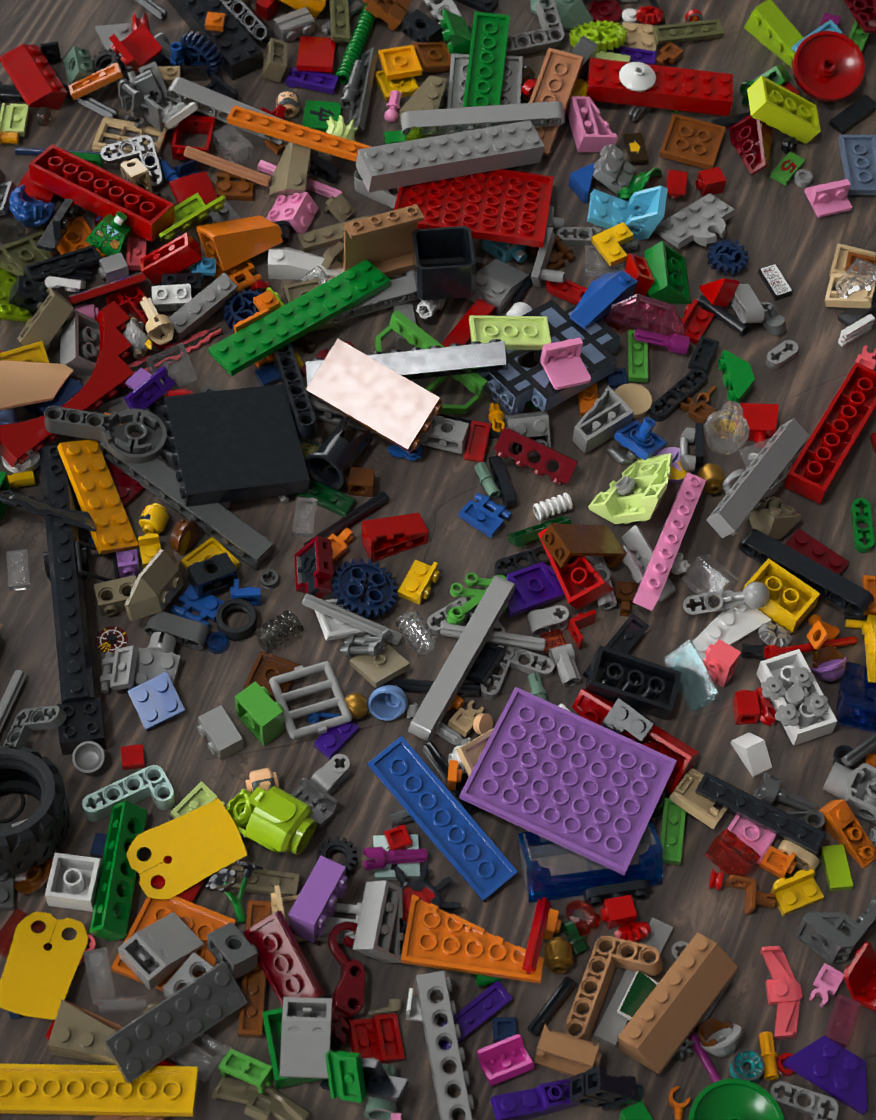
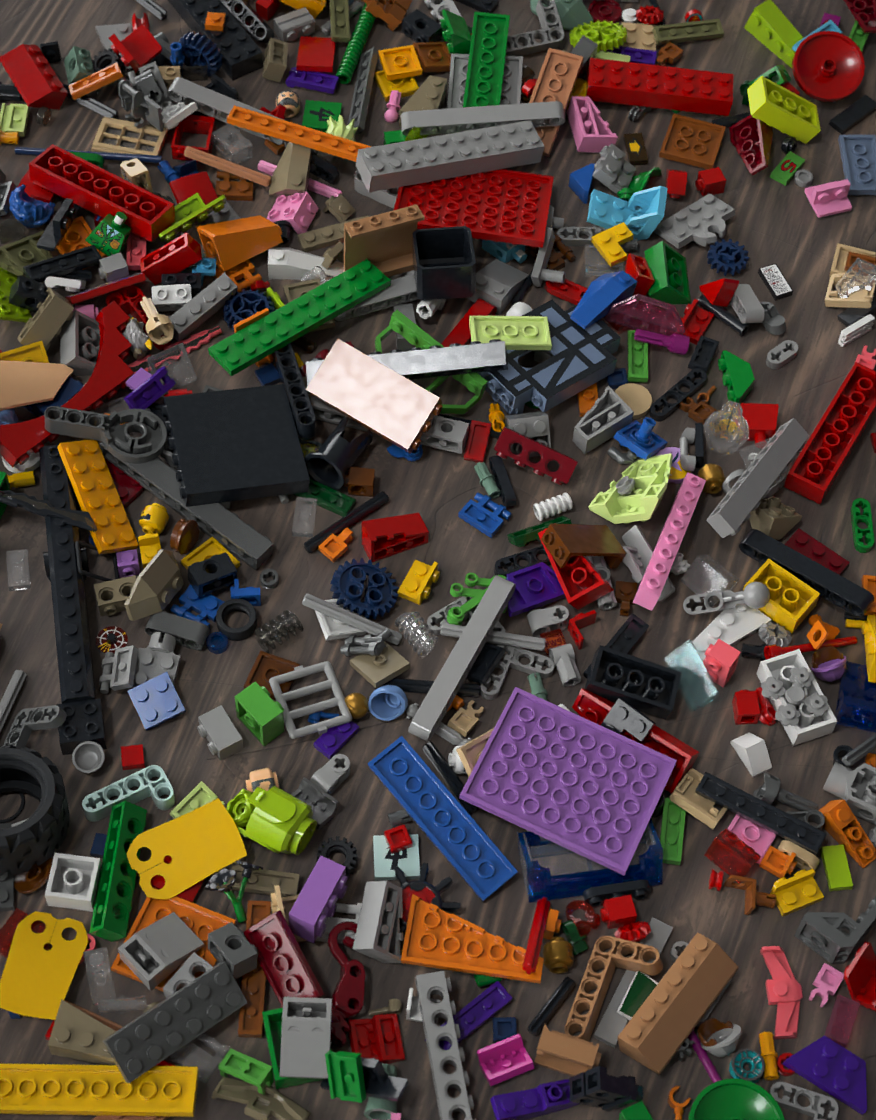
light grey beam [101,135,164,188] -> none
orange plate [253,290,280,313] -> none
dark red piece [294,535,334,599] -> none
dark grey pin [339,60,365,110] -> none
magenta piece [363,847,428,871] -> none
orange plate [447,760,462,790] -> none
light nougat tile [473,713,493,735] -> none
bright pink bracket [540,338,591,390] -> none
white dish [619,62,656,91] -> none

